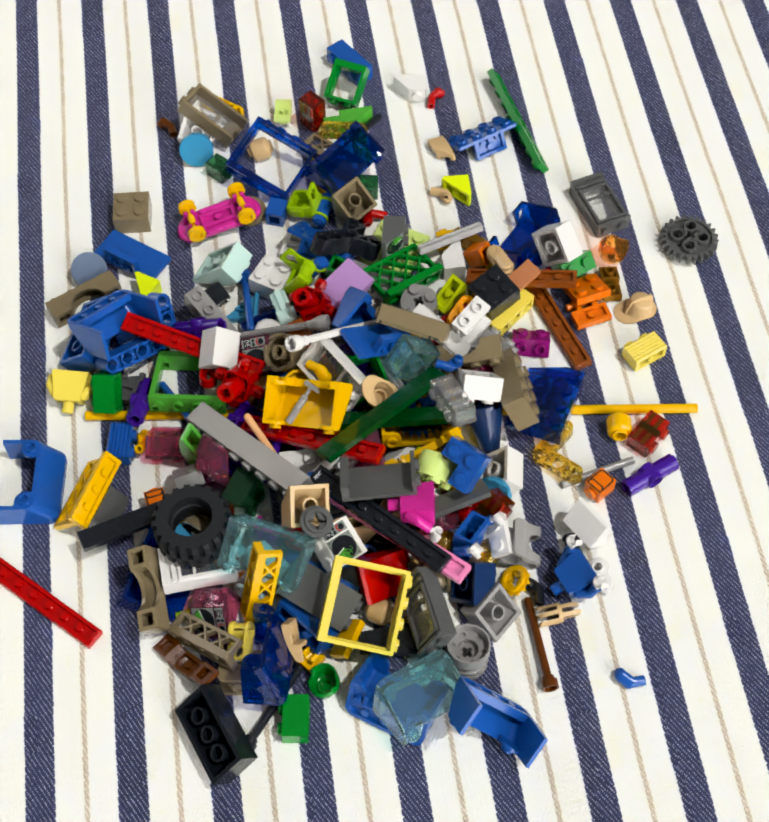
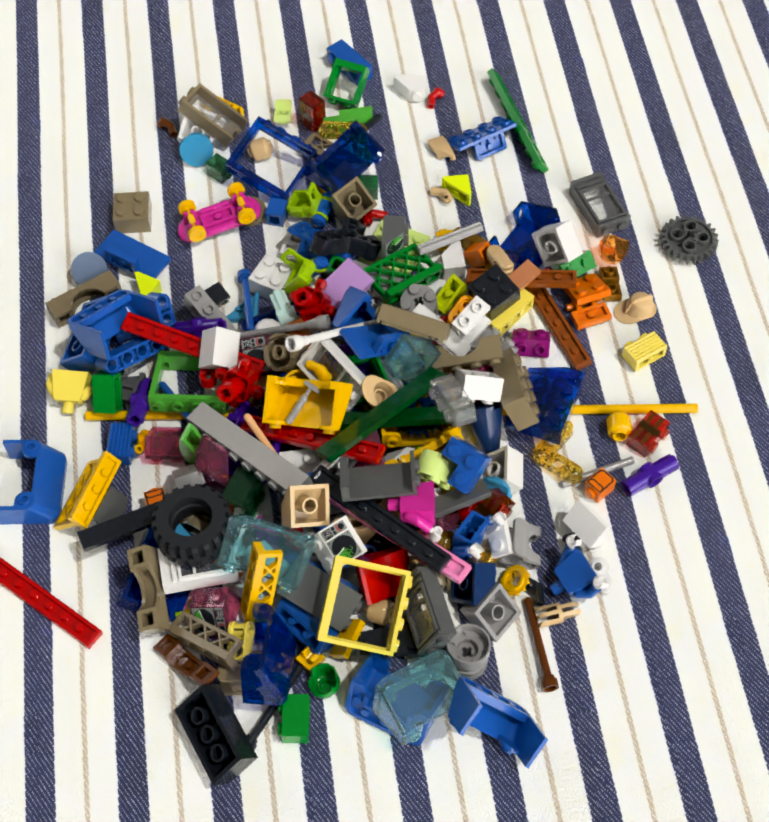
light aqua slope [192,241,253,286] -> none
tan slope [281,618,307,662] -> none
dark grey gear [299,505,333,539] -> none
blue arm [434,354,463,373] -> none
blue arm [614,668,646,689] -> none

